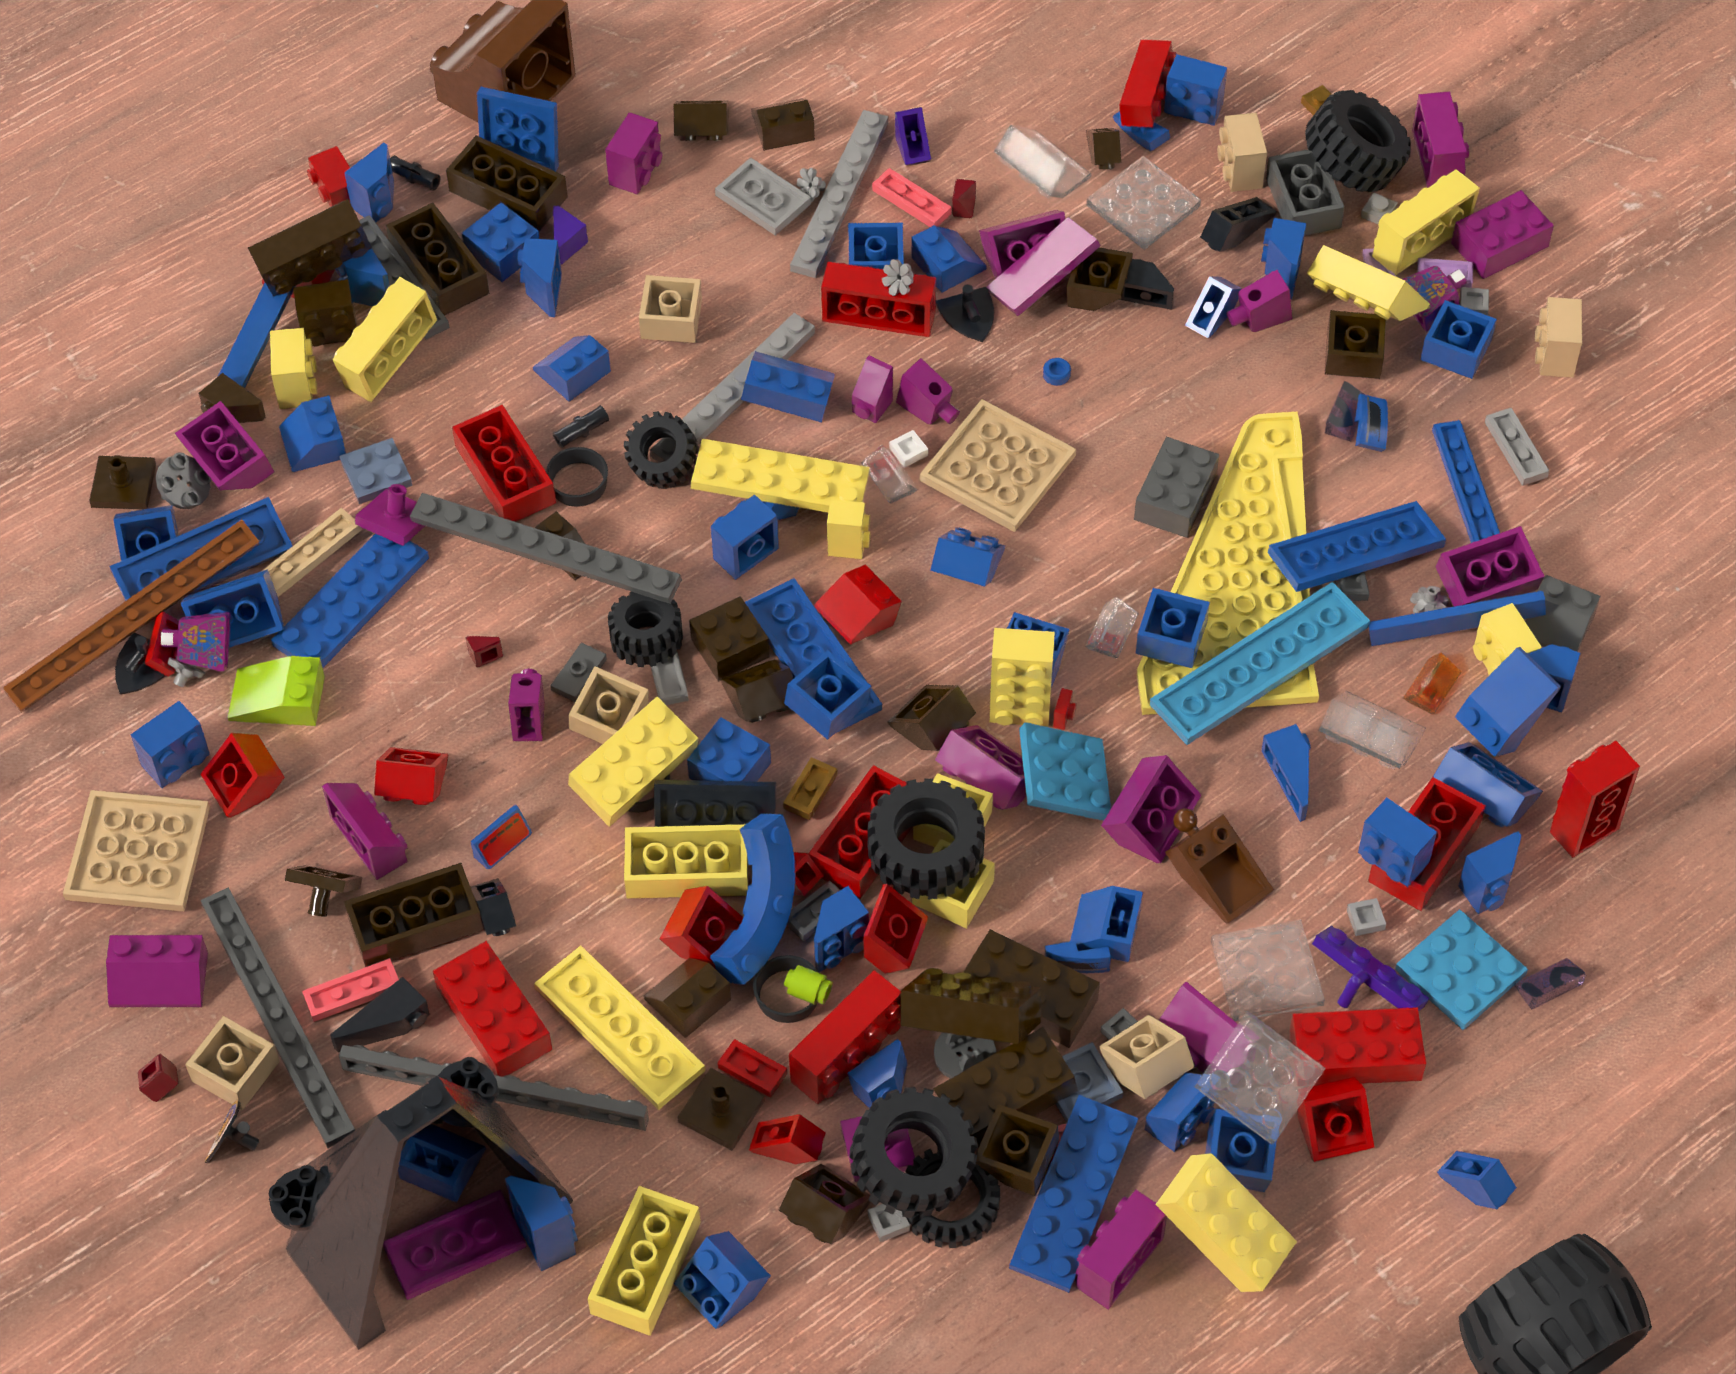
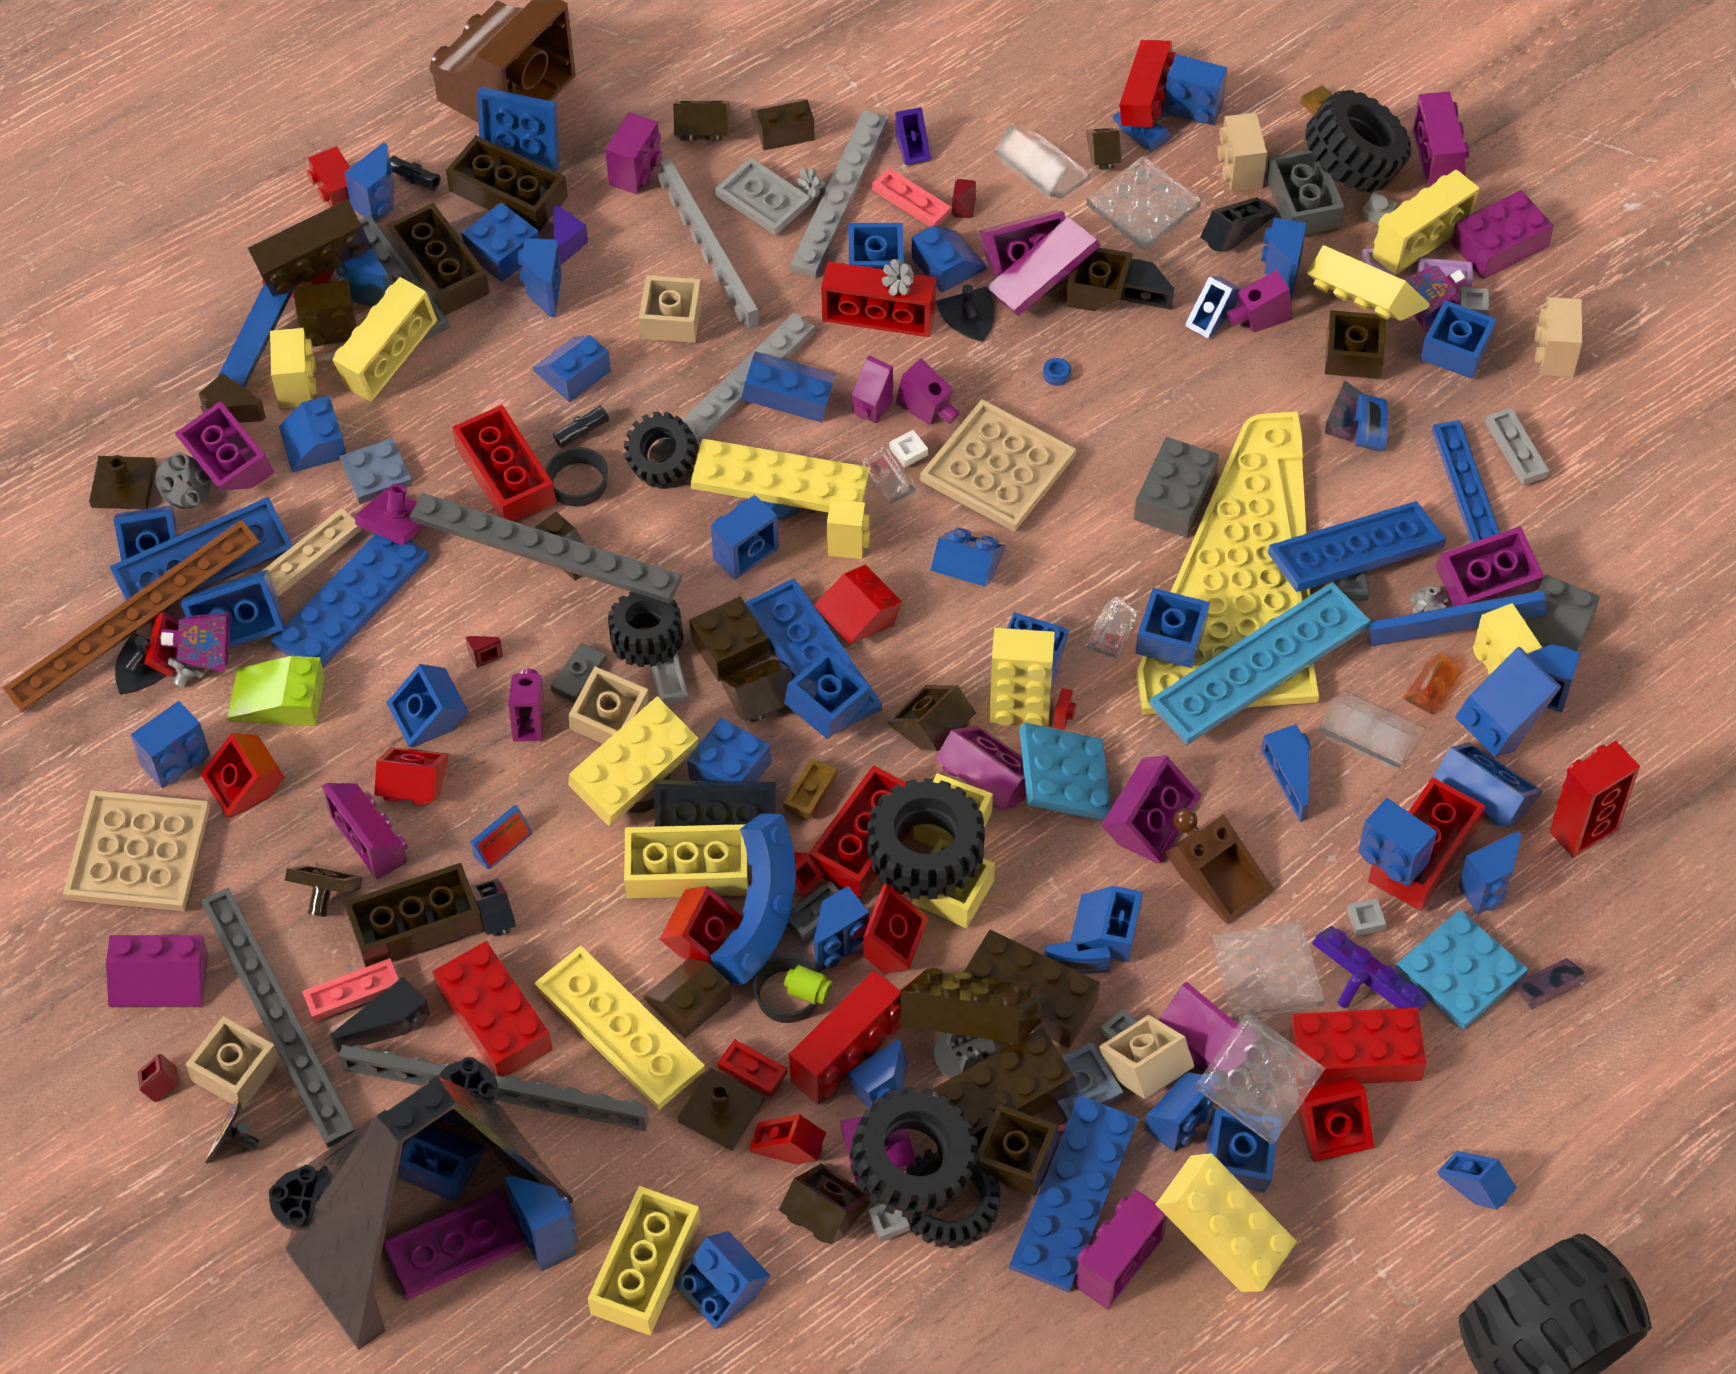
none -> blue slope [386,664,469,747]
none -> light grey plate [658,158,759,330]

